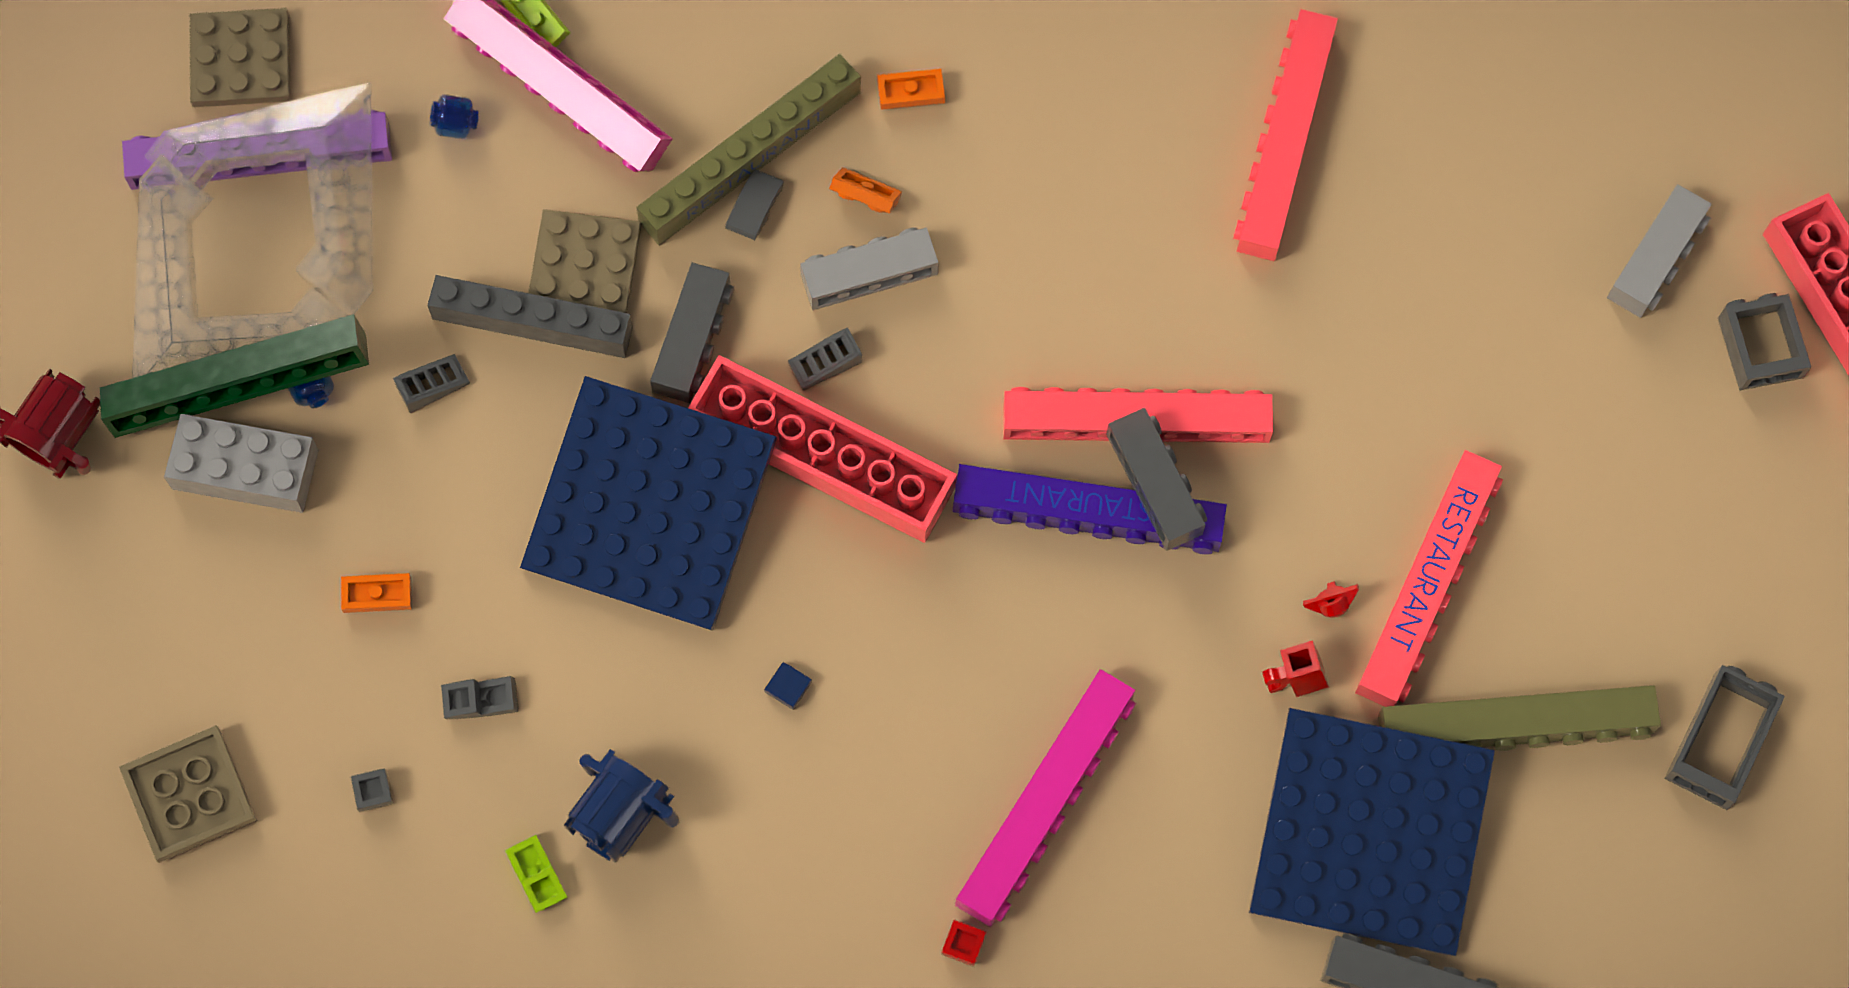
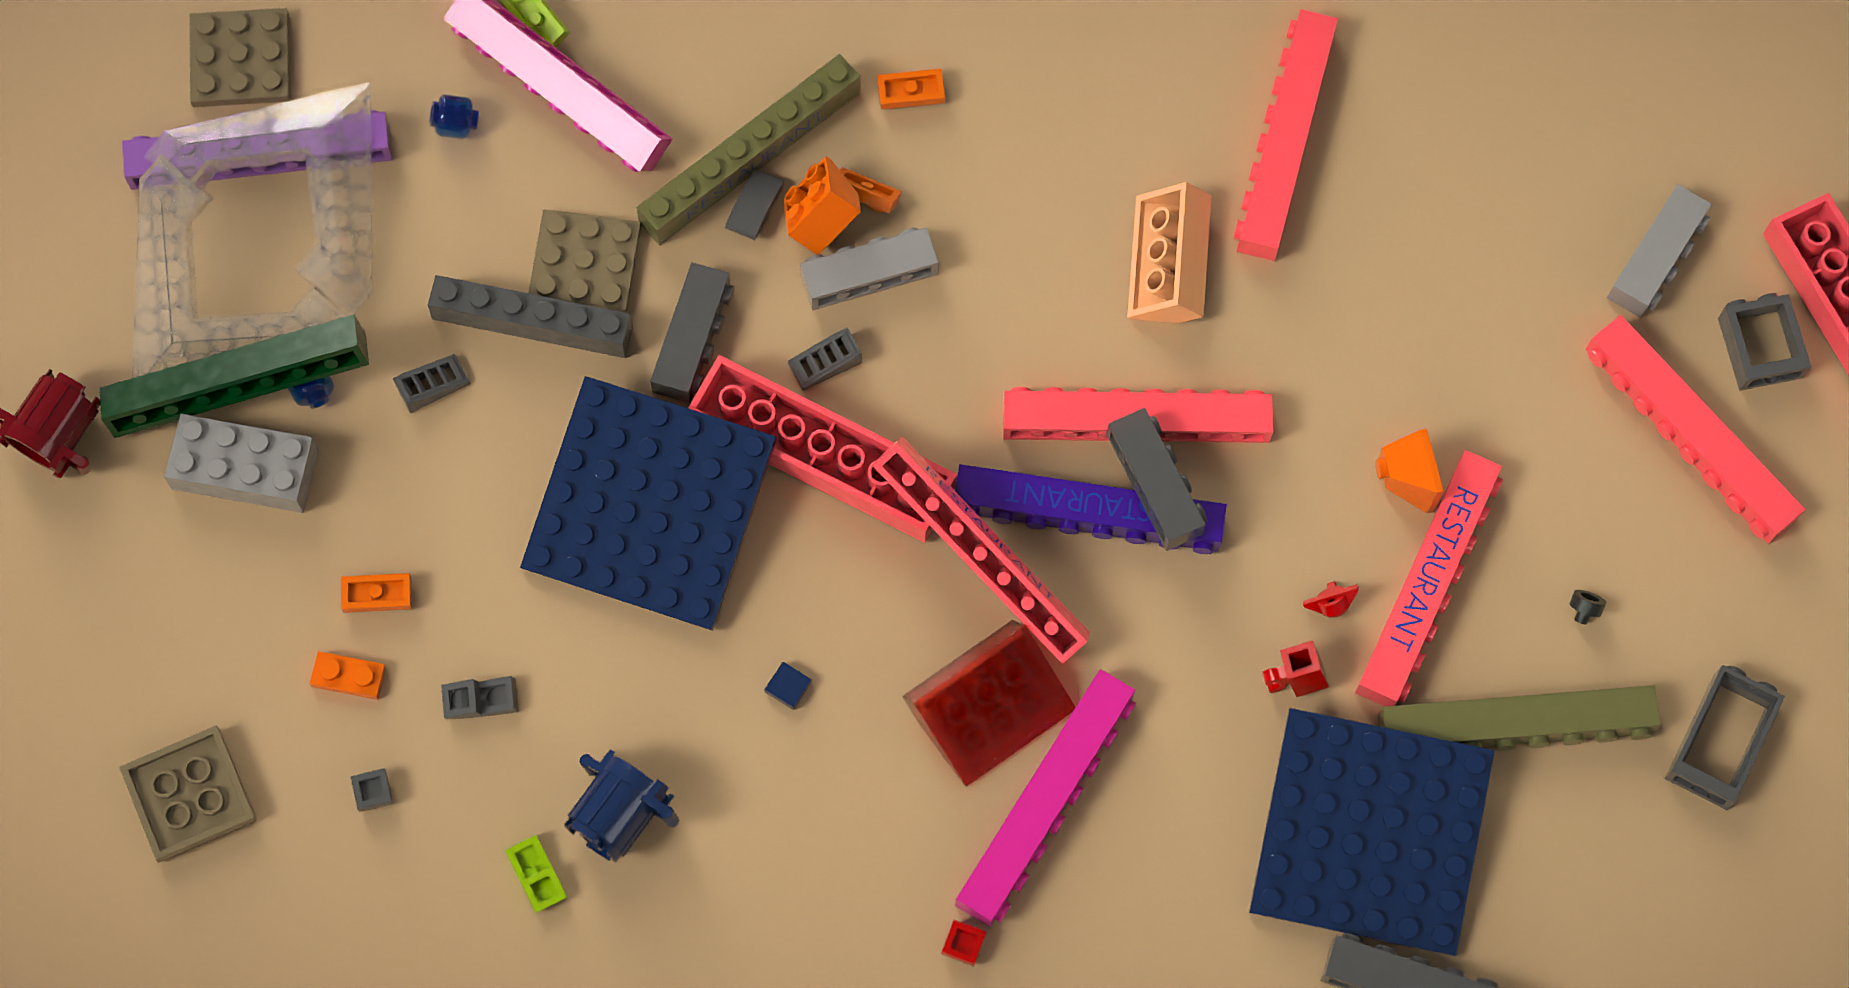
none -> orange plate [309,651,386,700]
none -> orange slope [784,156,861,255]
none -> coral brick [873,436,1090,664]
none -> clear red slope [902,619,1076,787]
none -> light nougat slope [1128,182,1212,323]
none -> orange slope [1375,428,1444,513]
none -> pearl dark grey tile [1569,590,1606,624]
none -> coral brick [1585,315,1806,544]

